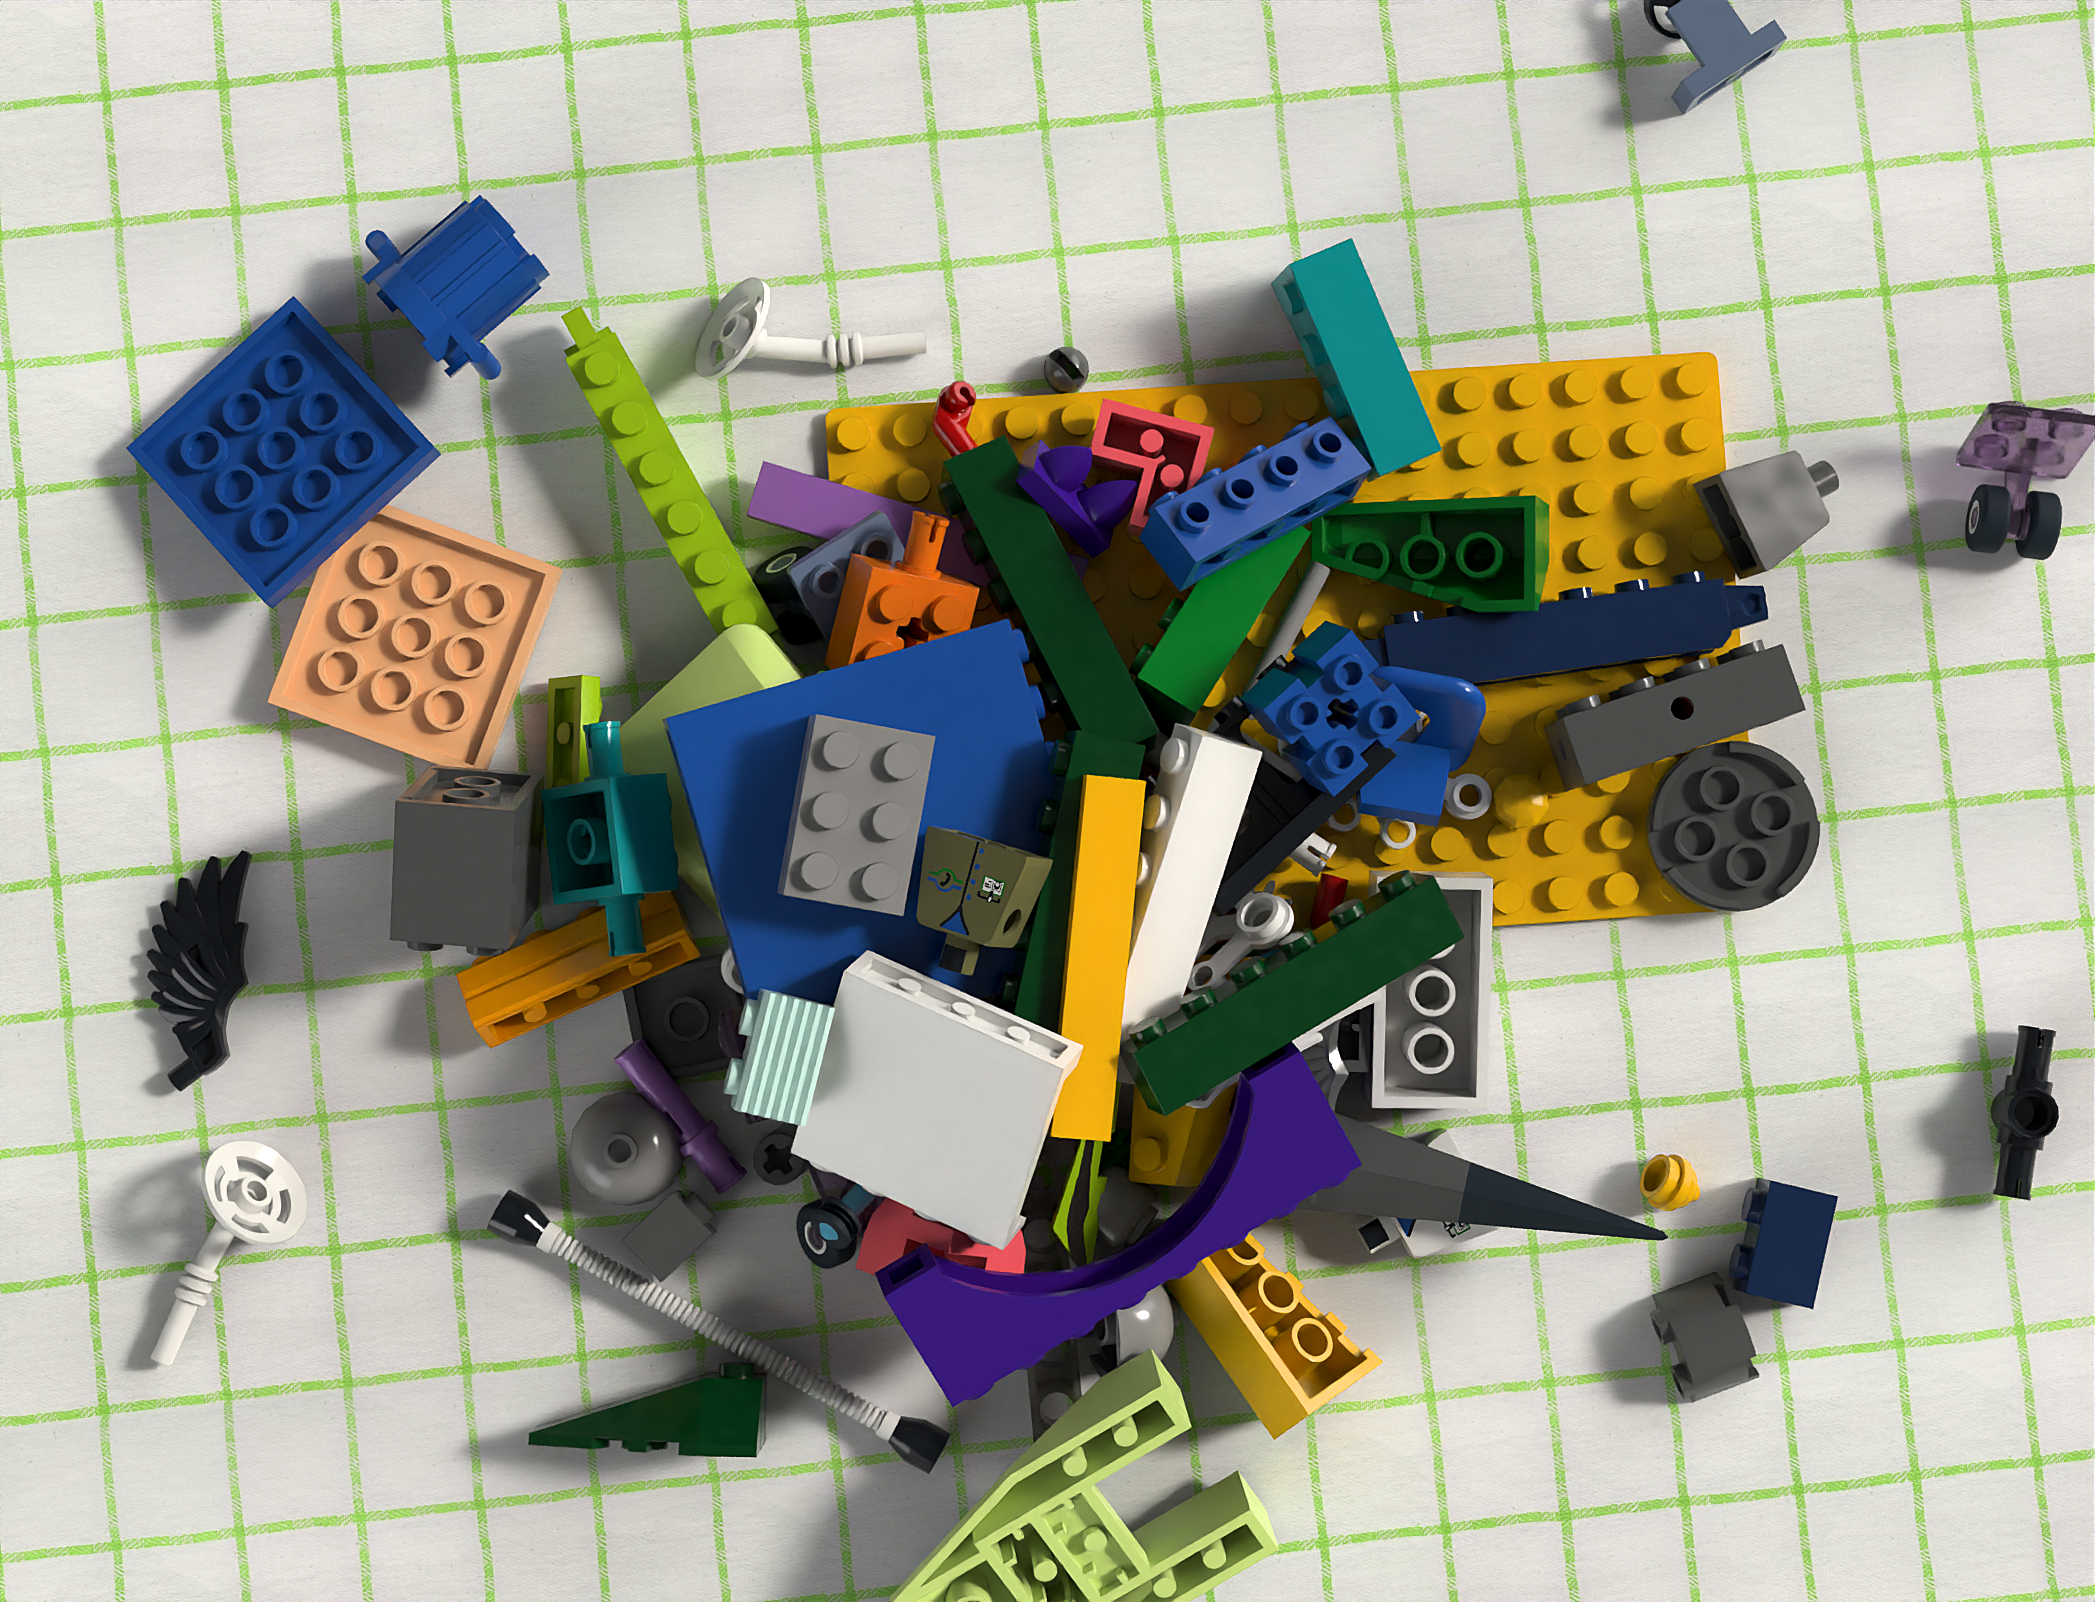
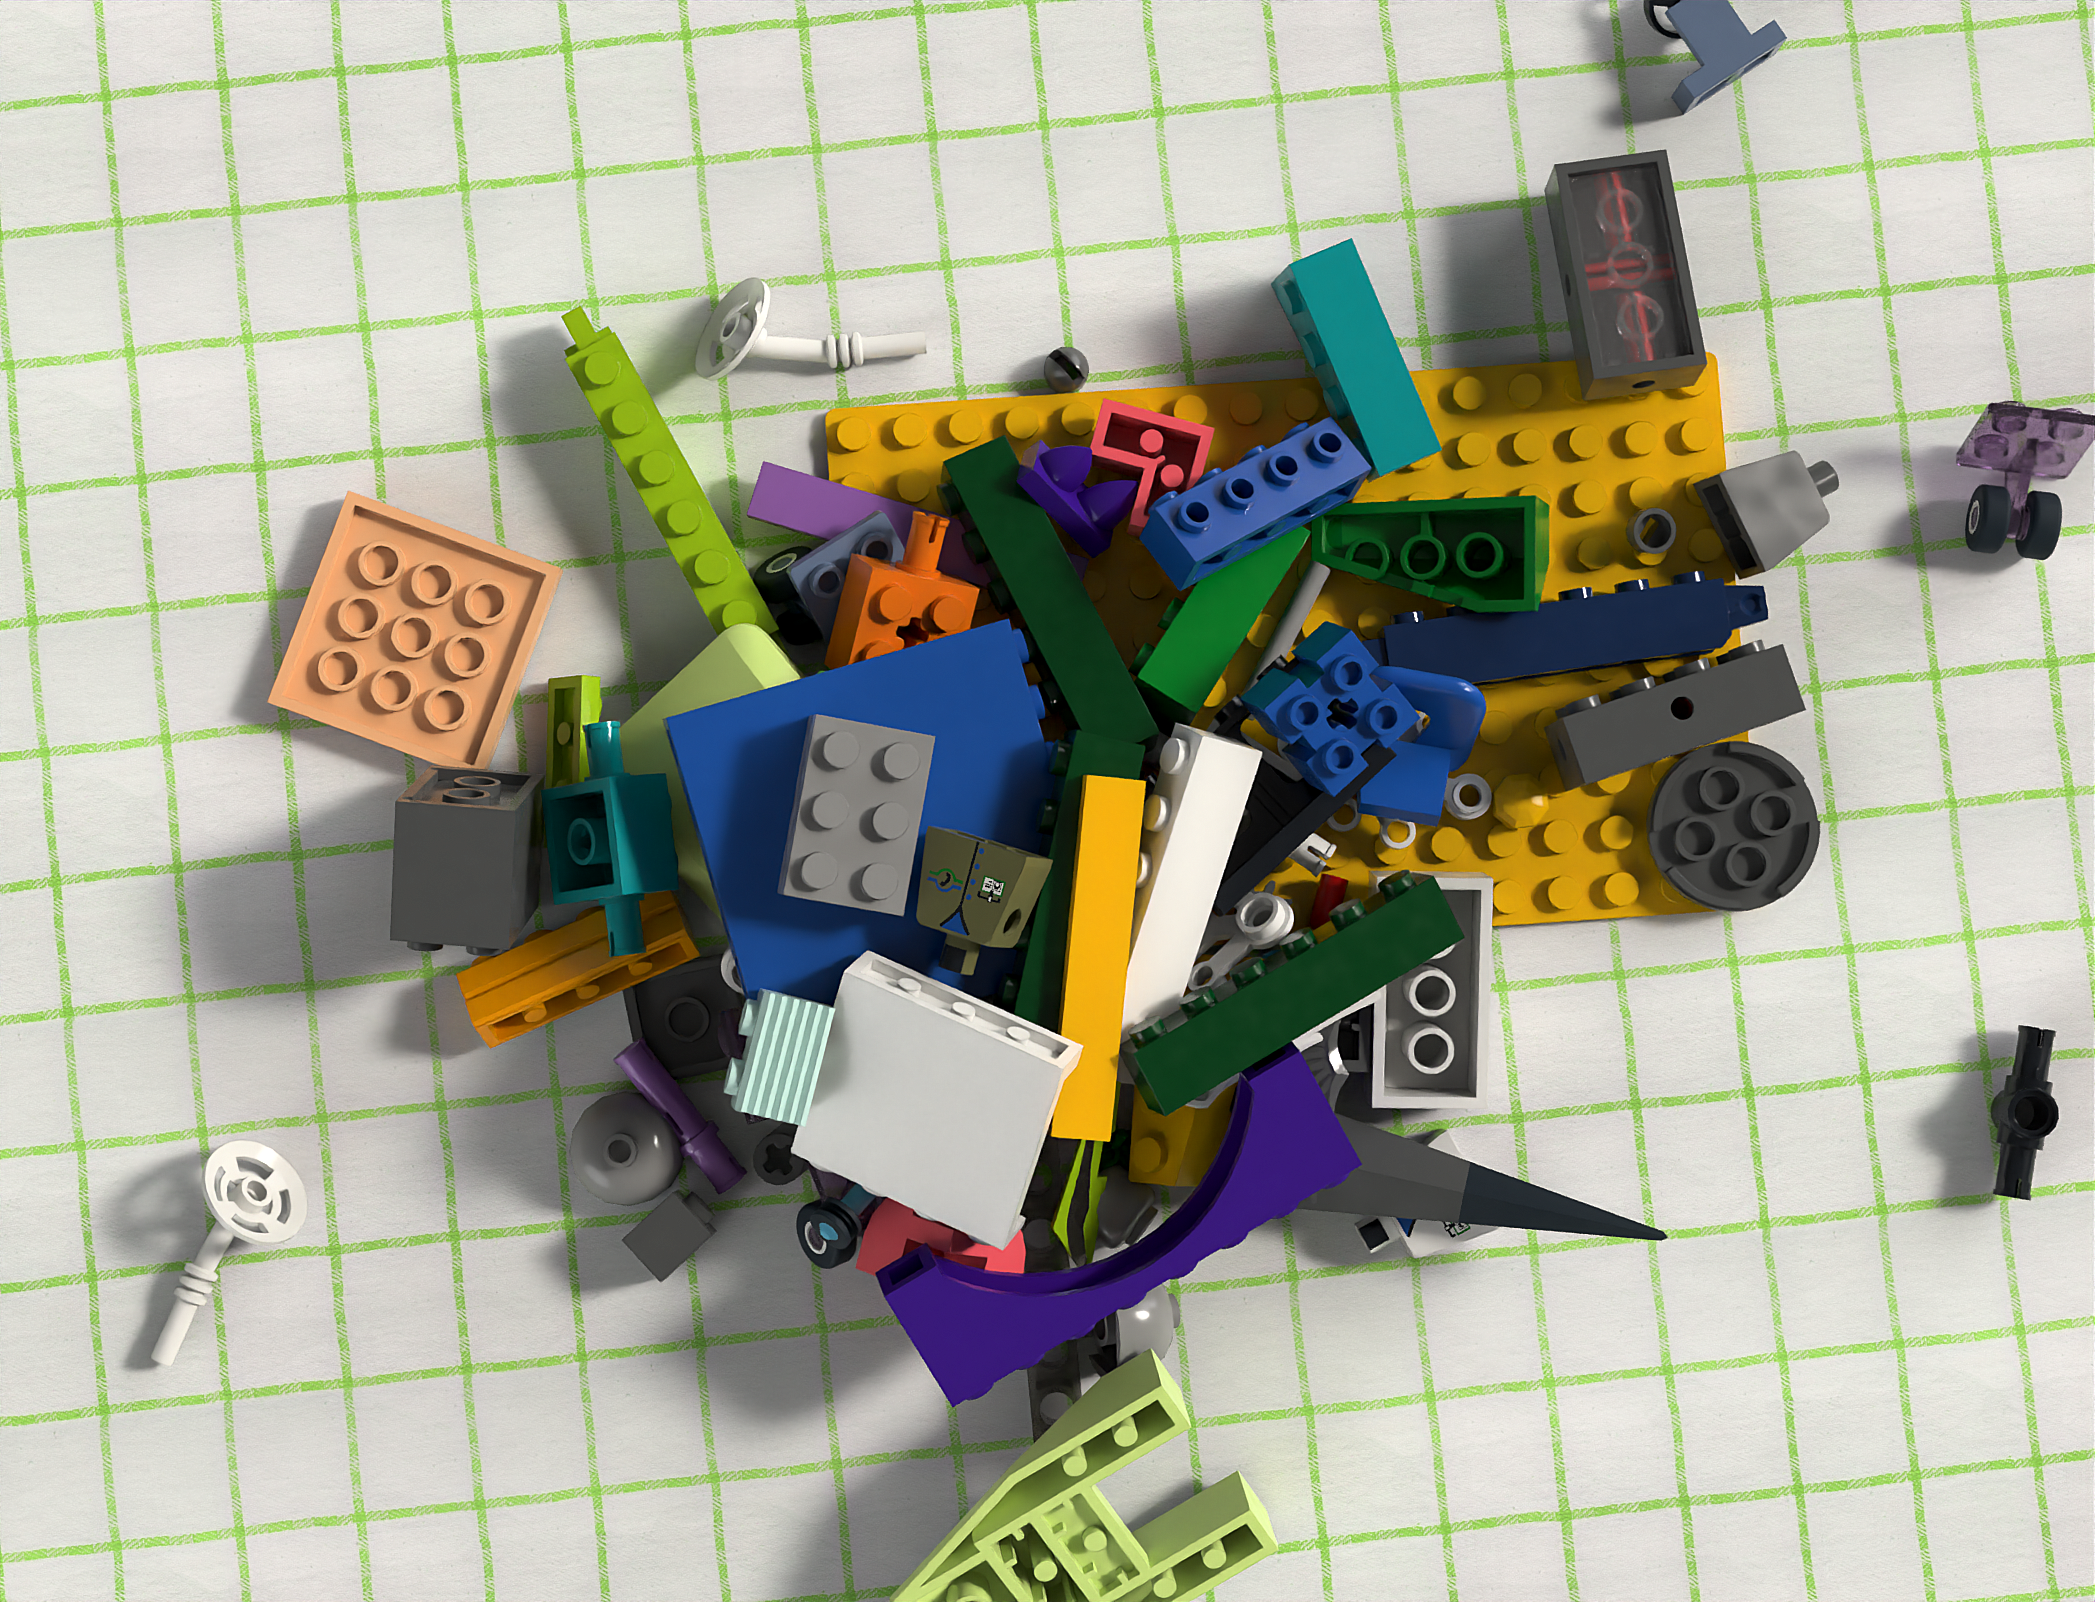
blue plate [126,296,442,609] -> none
black animal [146,850,252,1092] -> none
blue container [362,195,550,380] -> none
white hose [487,1189,951,1474] -> none
dark green wedge [528,1362,767,1458] -> none
red arm [931,381,978,457] -> none
yellow wedge [1164,1232,1383,1440] -> none
yellow plate [1640,1154,1700,1212] -> none
dark grey cylinder [1650,1271,1759,1403] -> none
dark blue brick [1729,1178,1838,1309] -> none
none -> brick [1544,149,1708,401]
none -> dark grey hinge [1625,508,1676,554]

